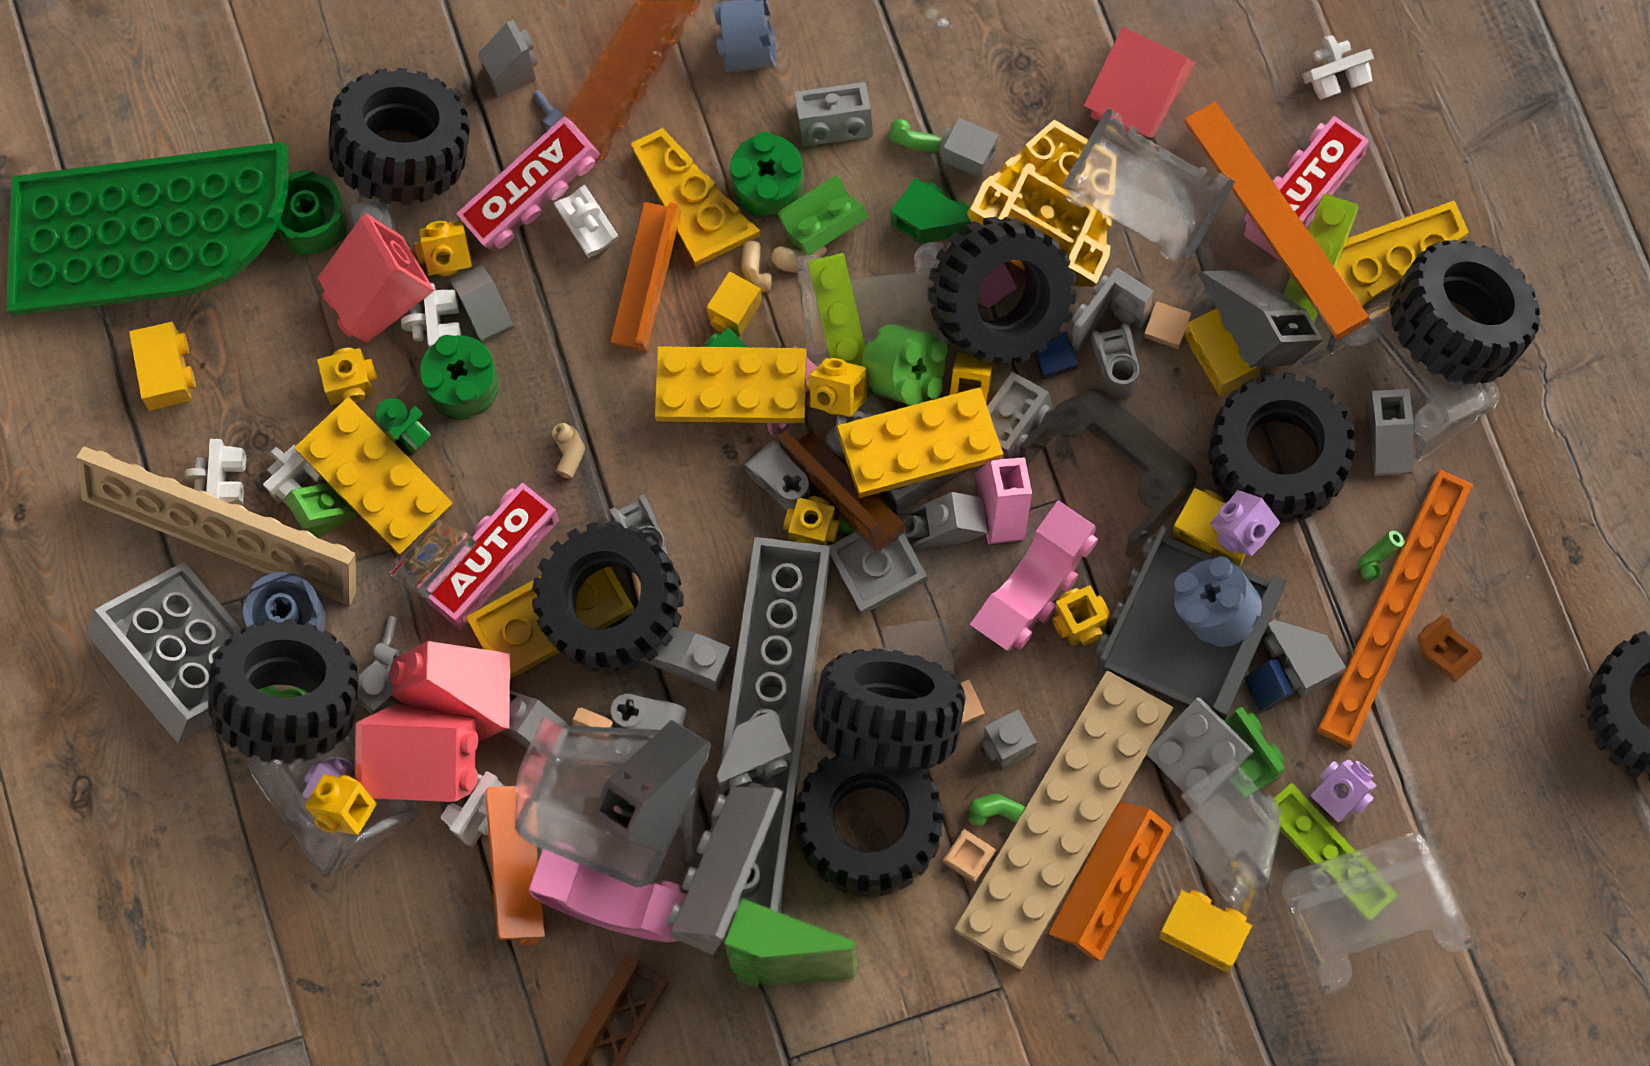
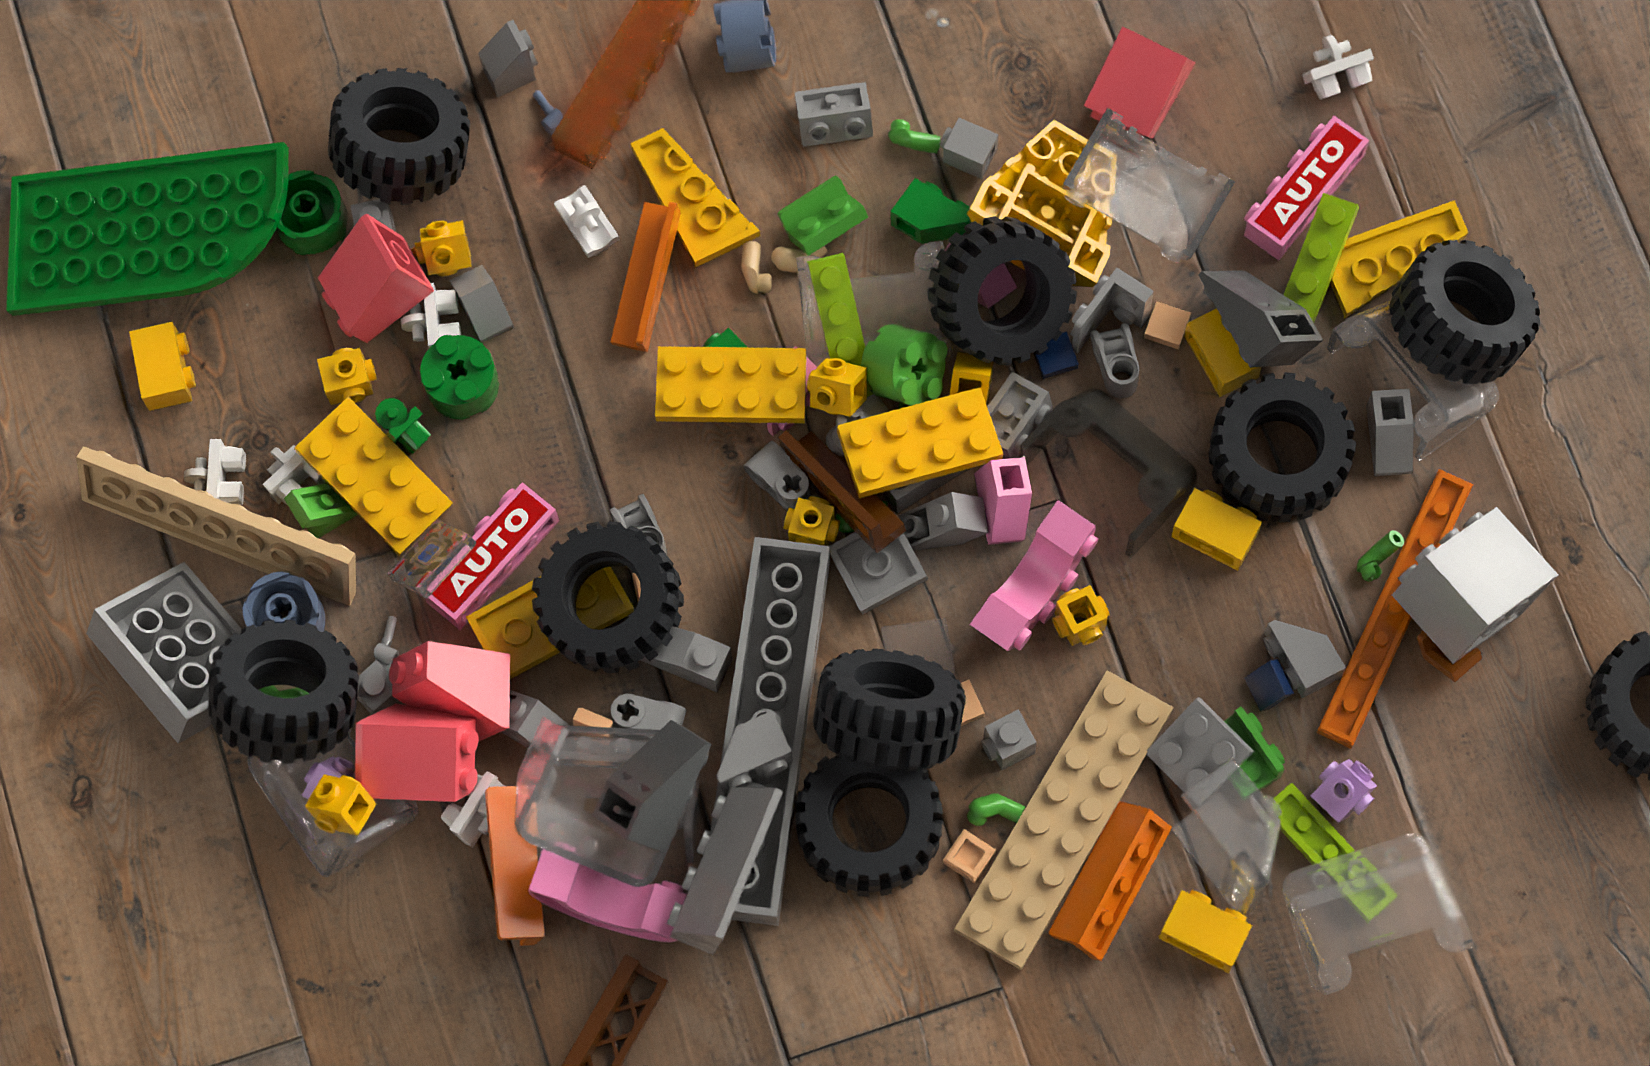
brick [456,116,600,251] -> none
tan arm [552,423,585,479] -> none
yellow brick [707,271,762,337] -> none
bright green slope [724,899,857,988] -> none
green brick [730,131,804,218] -> none
dark grey panel [1095,526,1287,721] -> none
sand blue brick [1174,556,1262,647] -> none
orange tile [1184,101,1370,341] -> none
lavender brick [1210,490,1280,556] -> none
none -> container [1392,507,1559,664]

